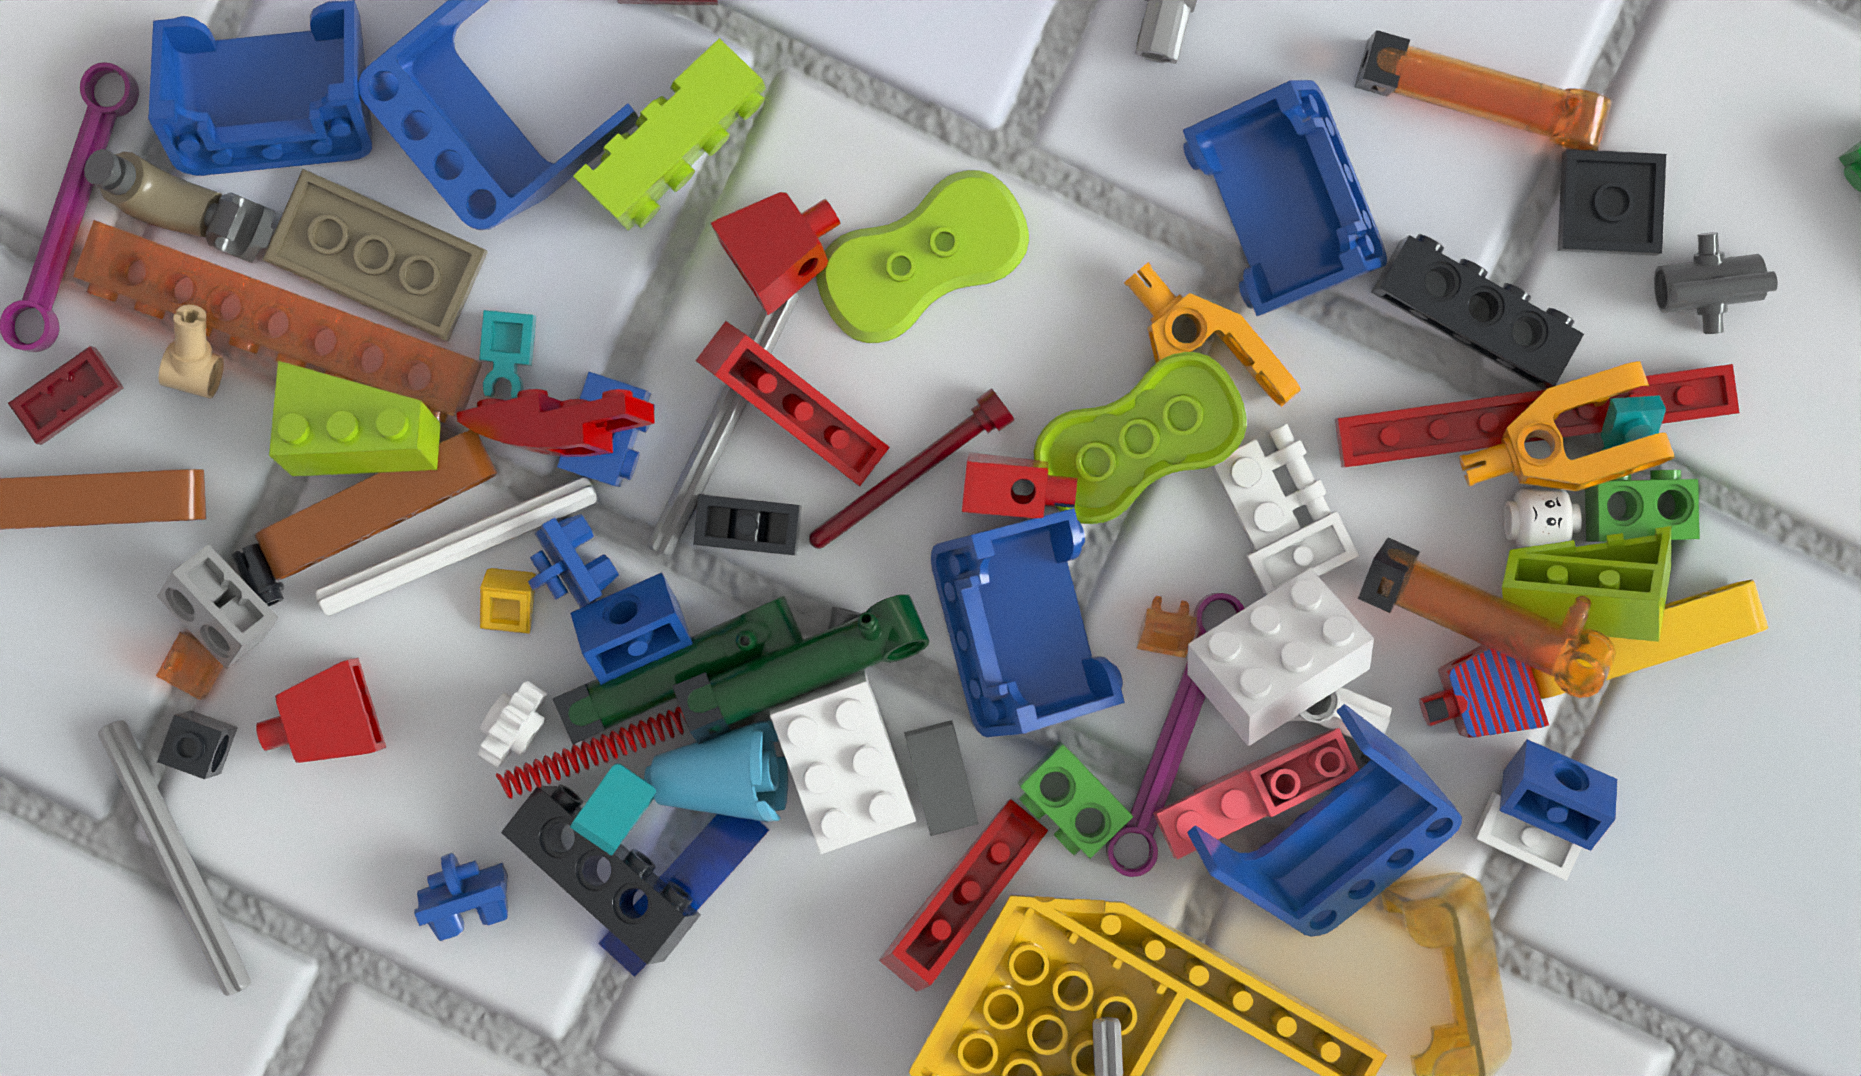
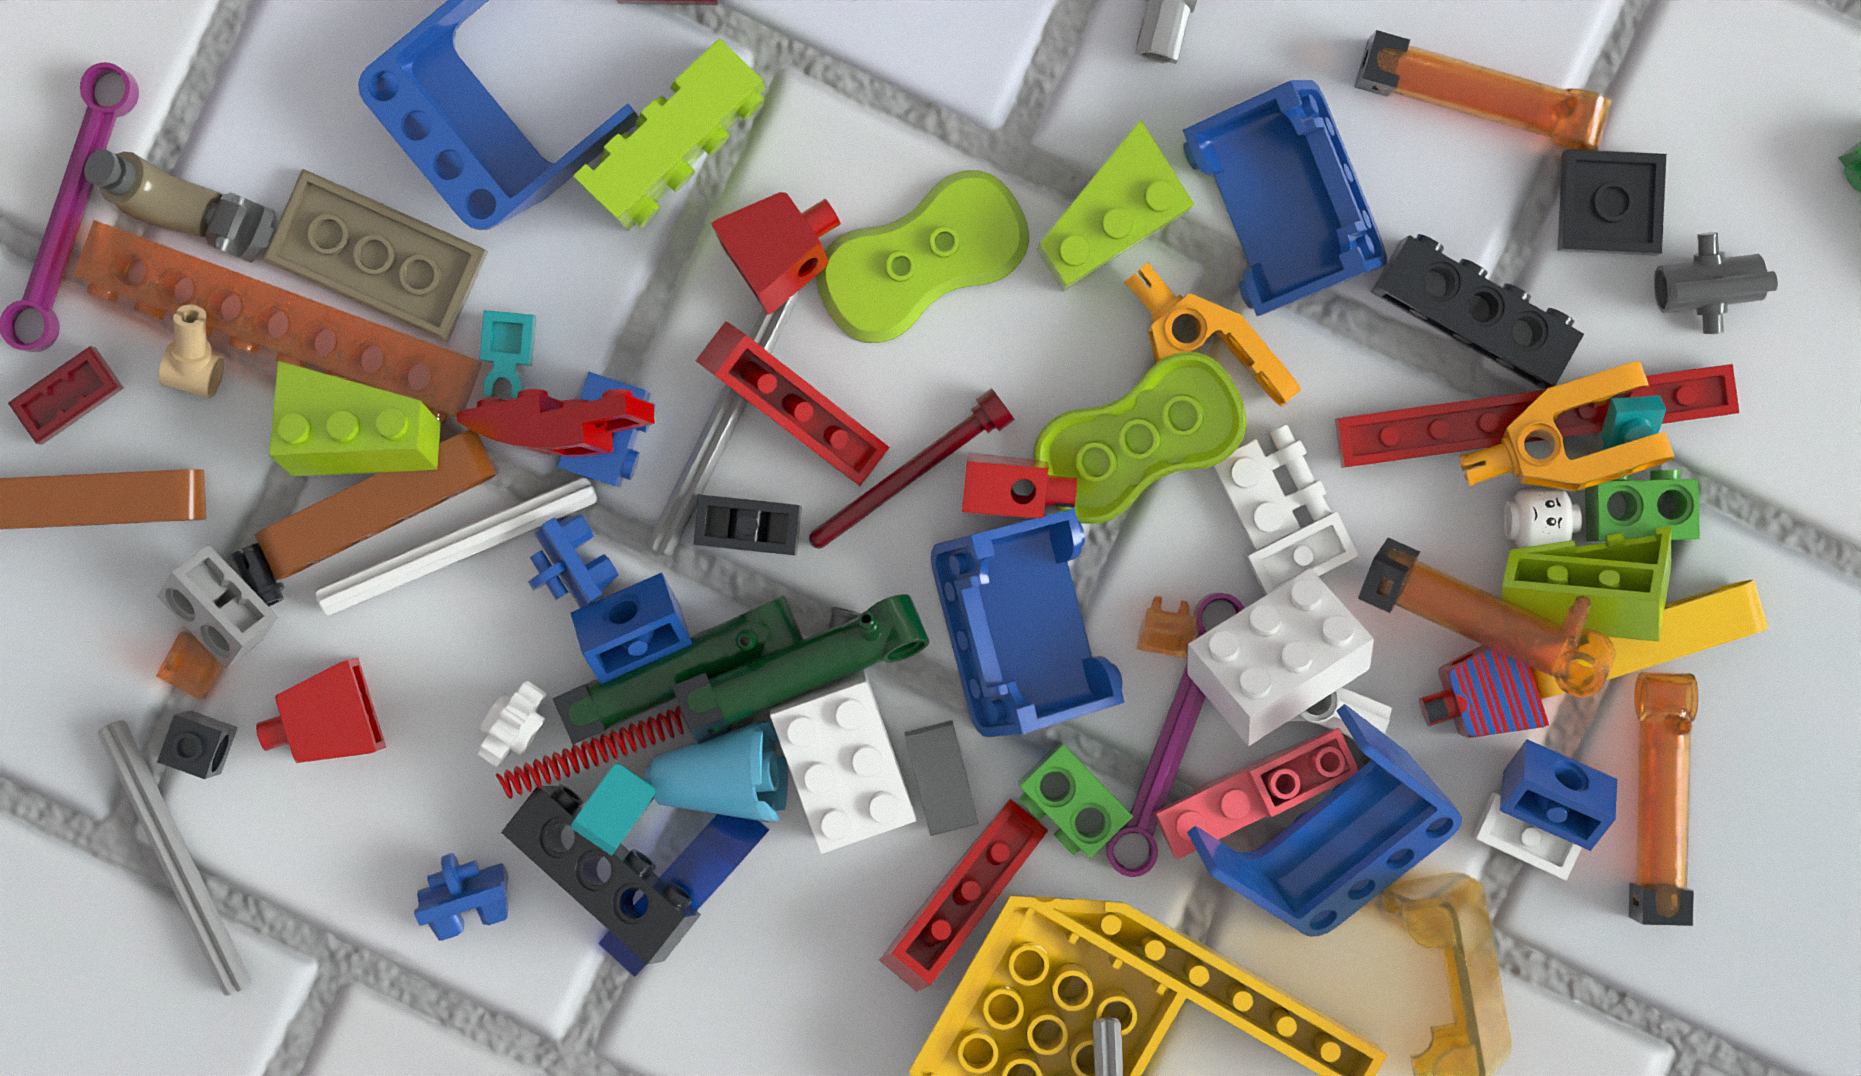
blue windscreen [148,0,372,176] -> none
yellow slope [480,568,536,634] -> none
none -> lime wedge [1037,119,1195,292]
none -> clear orange piece [1629,672,1699,926]

